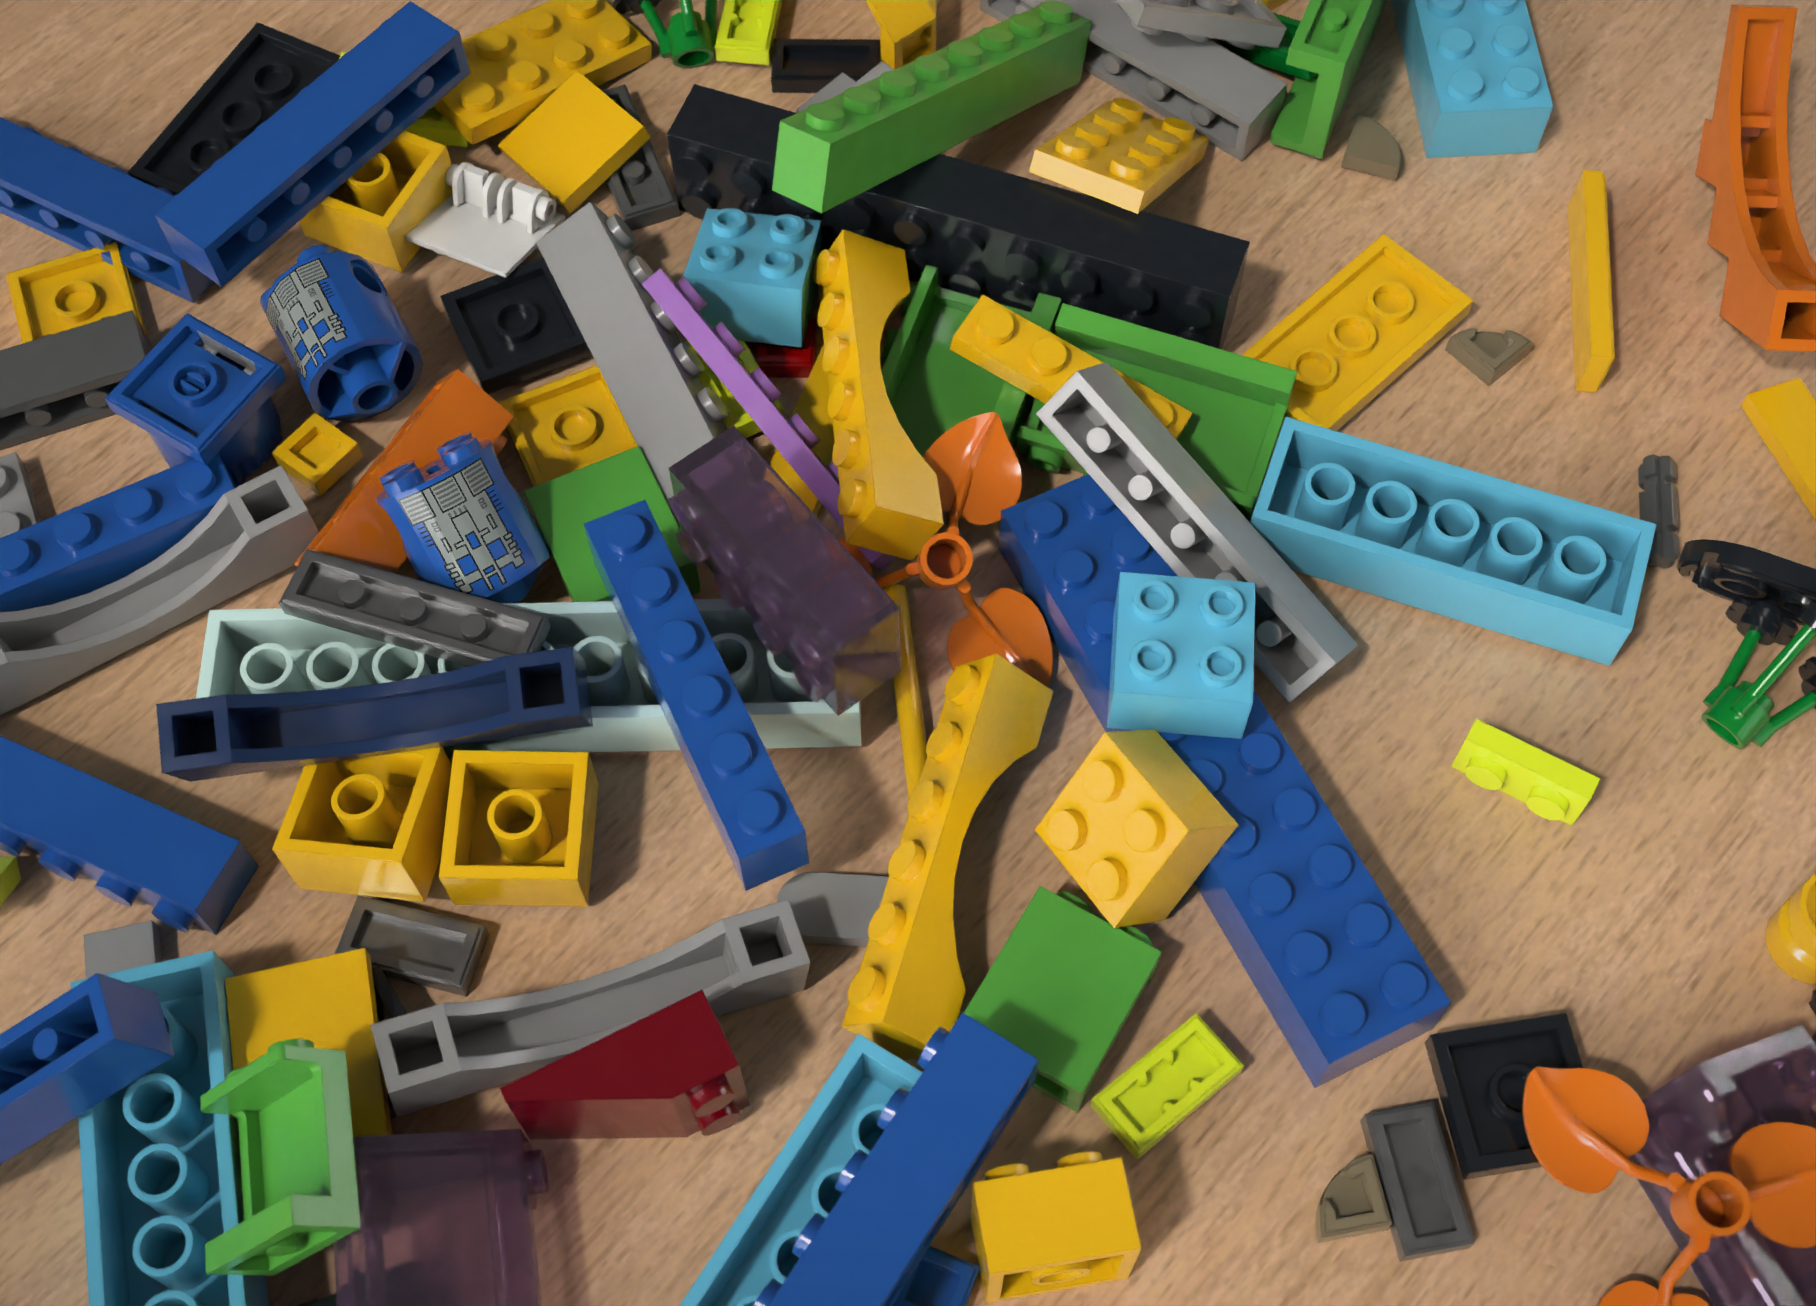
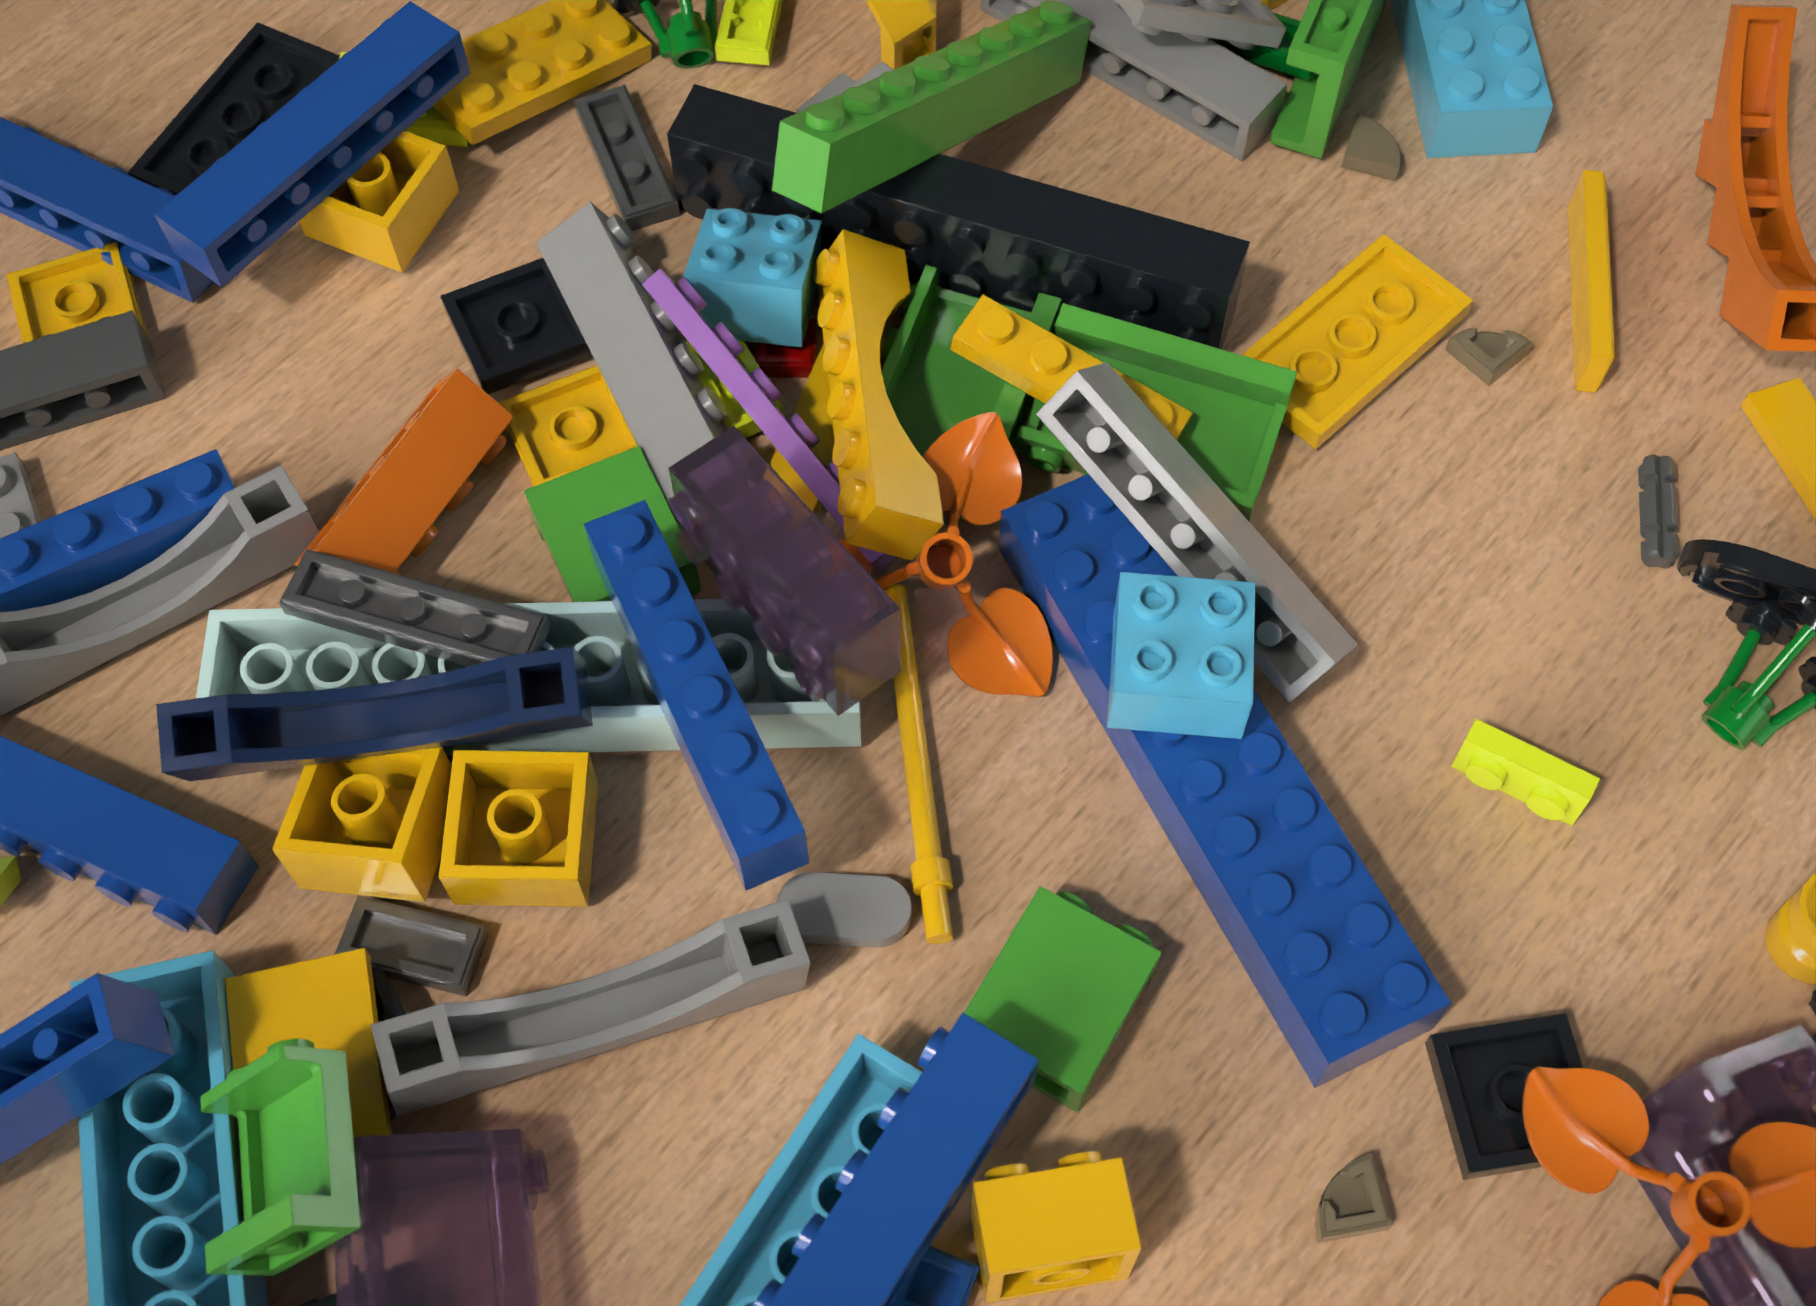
light grey tile [84,920,162,978] -> none
blue piece [105,313,287,487] -> none
blue cylinder [260,245,424,422] -> none
yellow plate [272,413,363,496] -> none
cylinder [375,432,550,604] -> none
white hinge [406,162,565,278] -> none
yellow tile [497,70,651,214] -> none
dark red slope [500,990,750,1140] -> none
black tile [771,39,881,93] -> none
yellow arch [841,653,1053,1060] -> none
yellow plate [1029,98,1210,214] -> none
yellow brick [1035,729,1238,928] -> none
neon yellow plate [1090,1013,1244,1160] -> none
medium azure brick [1250,416,1657,666] -> none
flat silver tile [1360,1102,1475,1262] -> none

